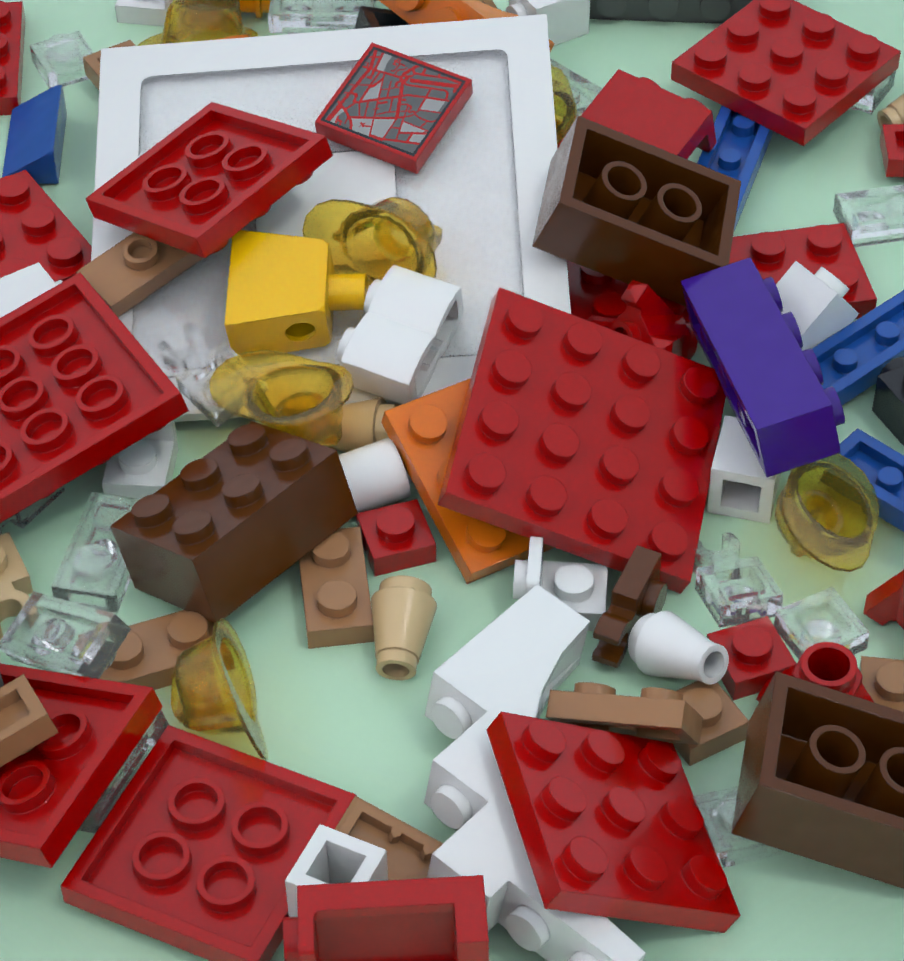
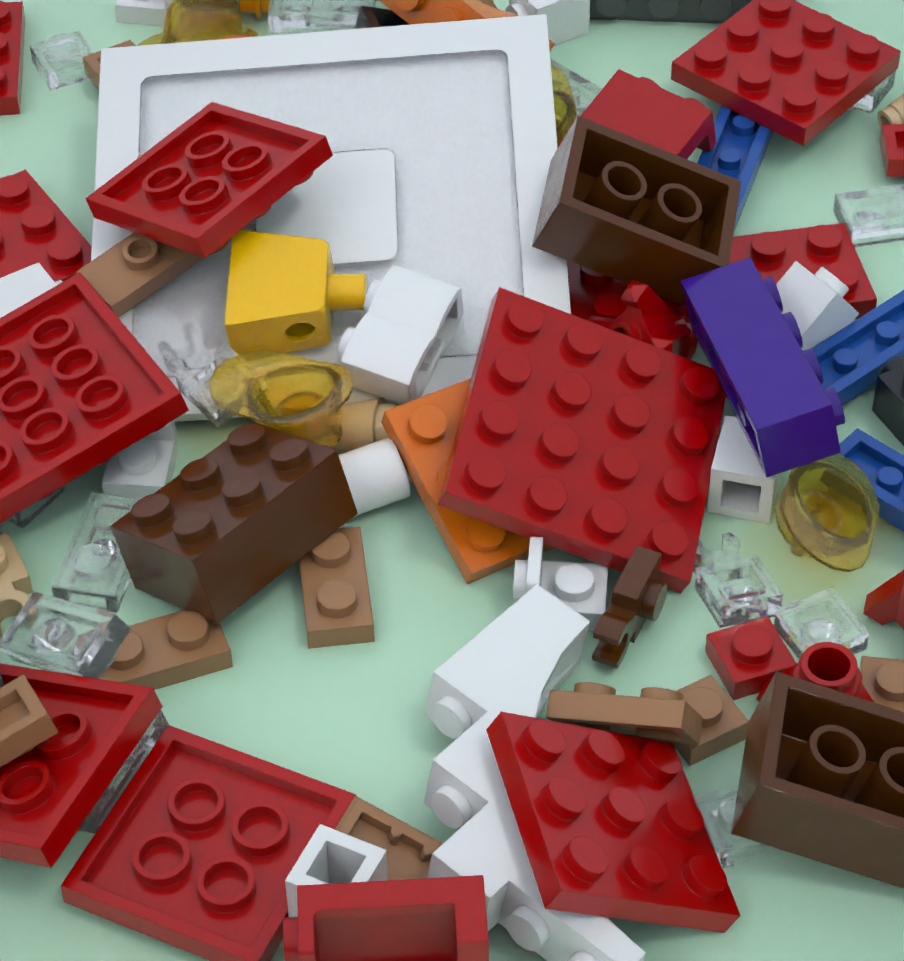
blue slope [2,85,67,184] -> none
clear yellow piece [171,618,269,761] -> none
clear yellow piece [302,197,443,285] -> none
tile [315,42,473,174] -> none
red plate [356,499,436,576] -> none
tan cone [371,575,437,680] -> none
white cone [628,611,729,685] -> none

